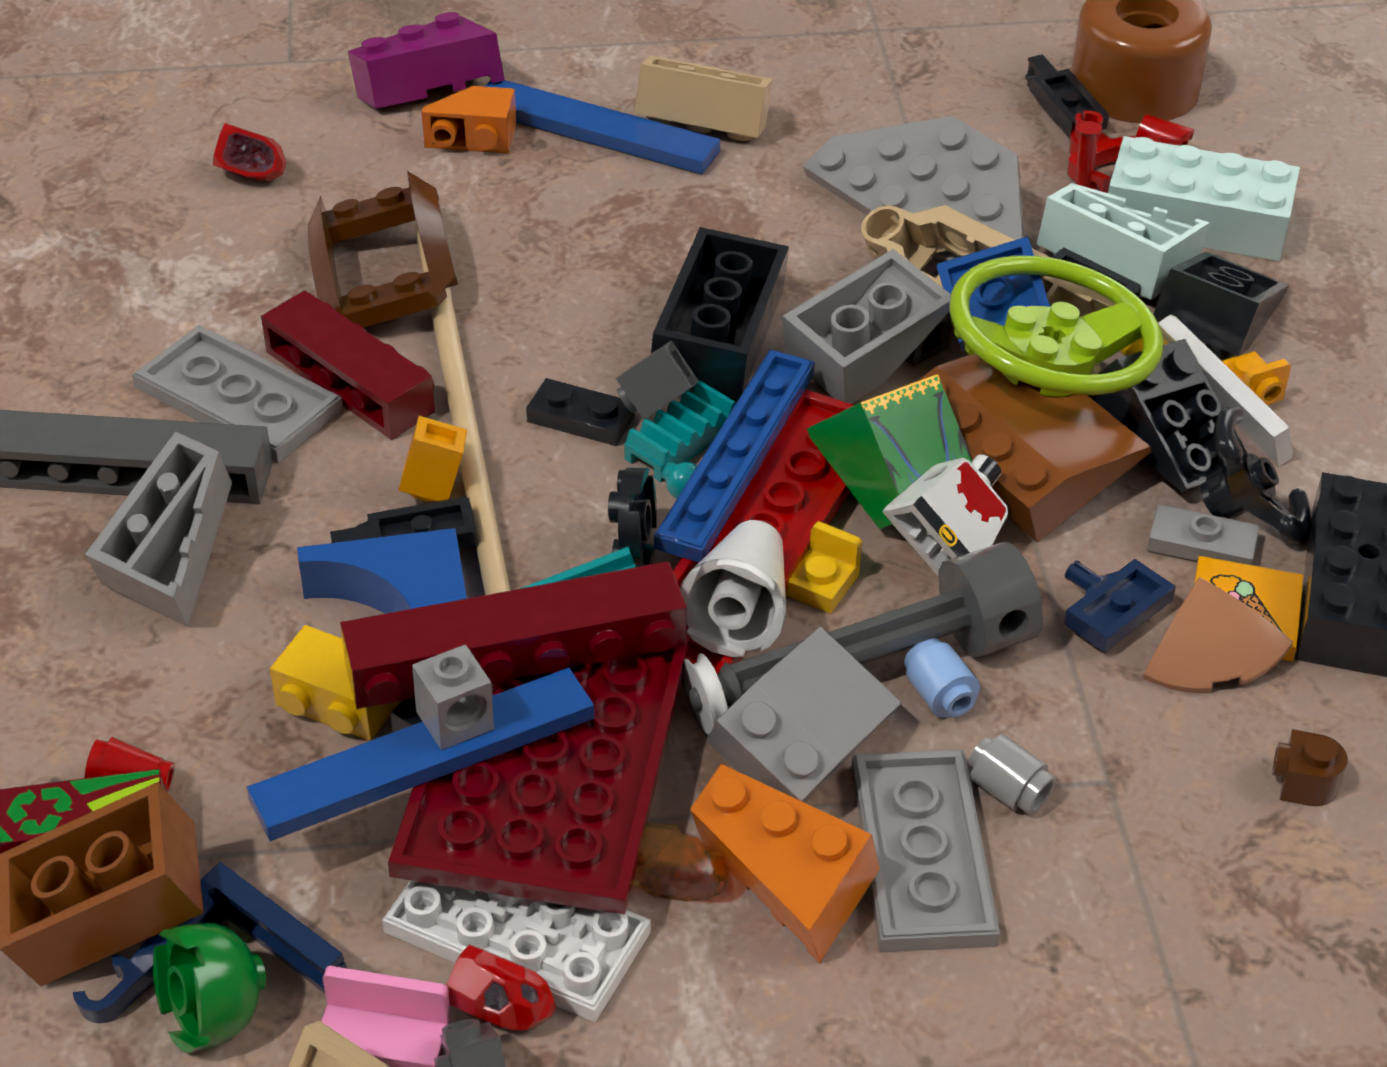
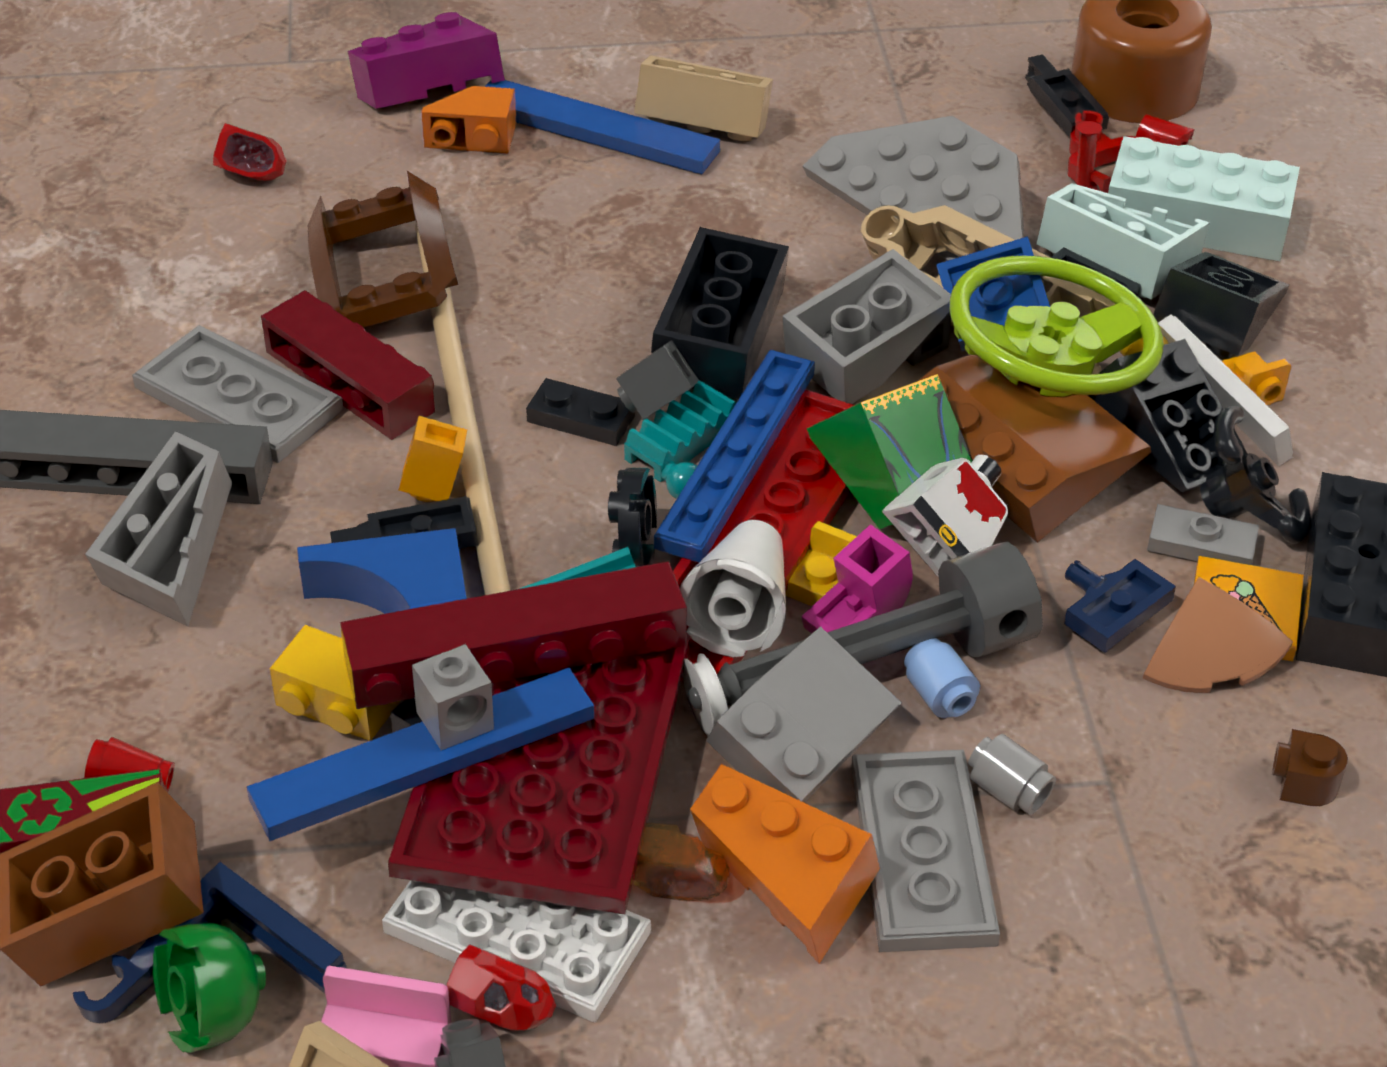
none -> dark pink brick [801,524,913,634]

